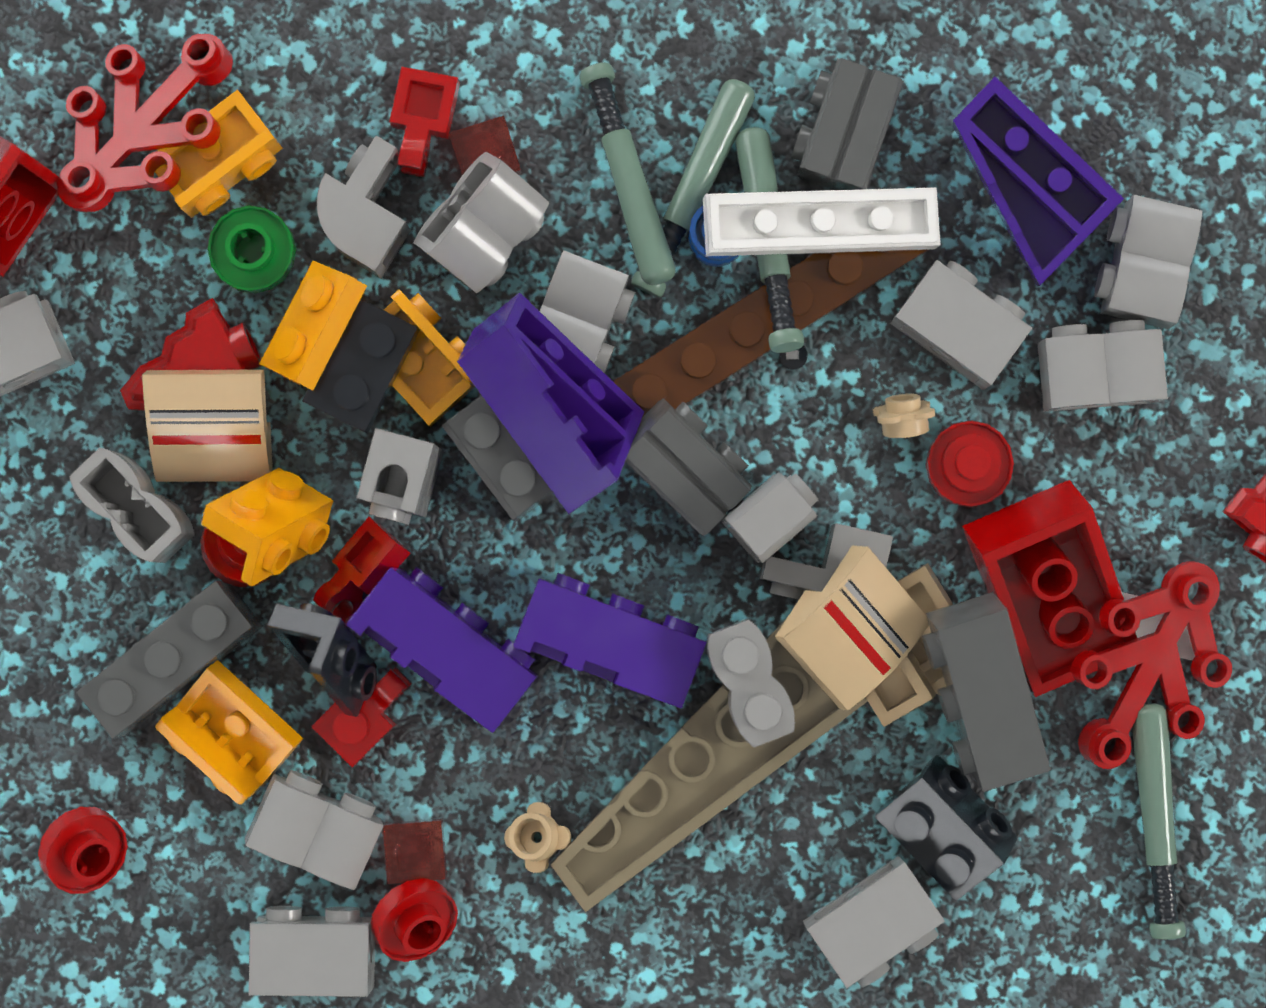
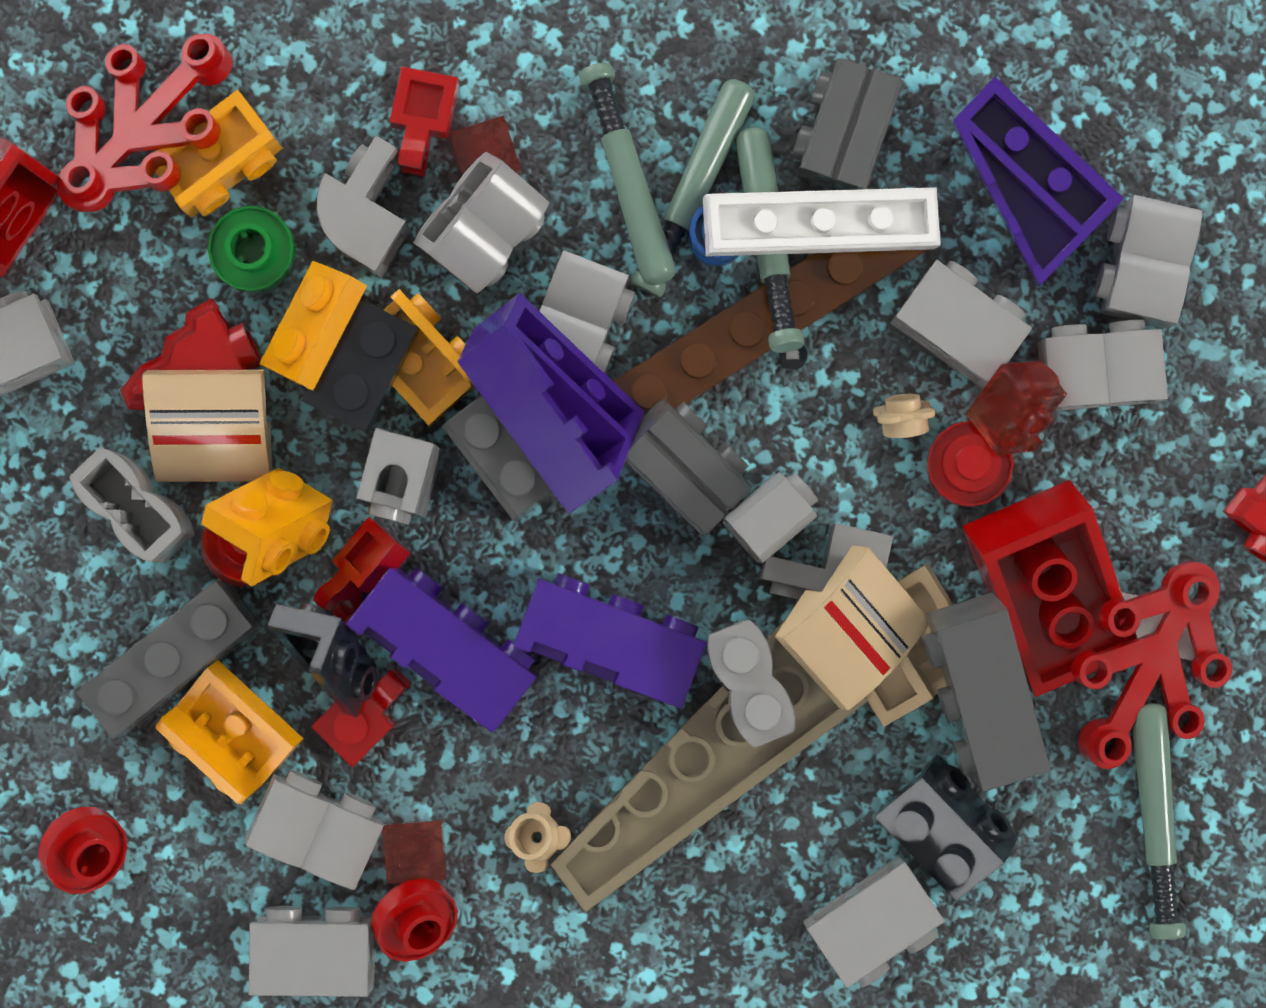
none -> clear red brick [966,360,1067,456]

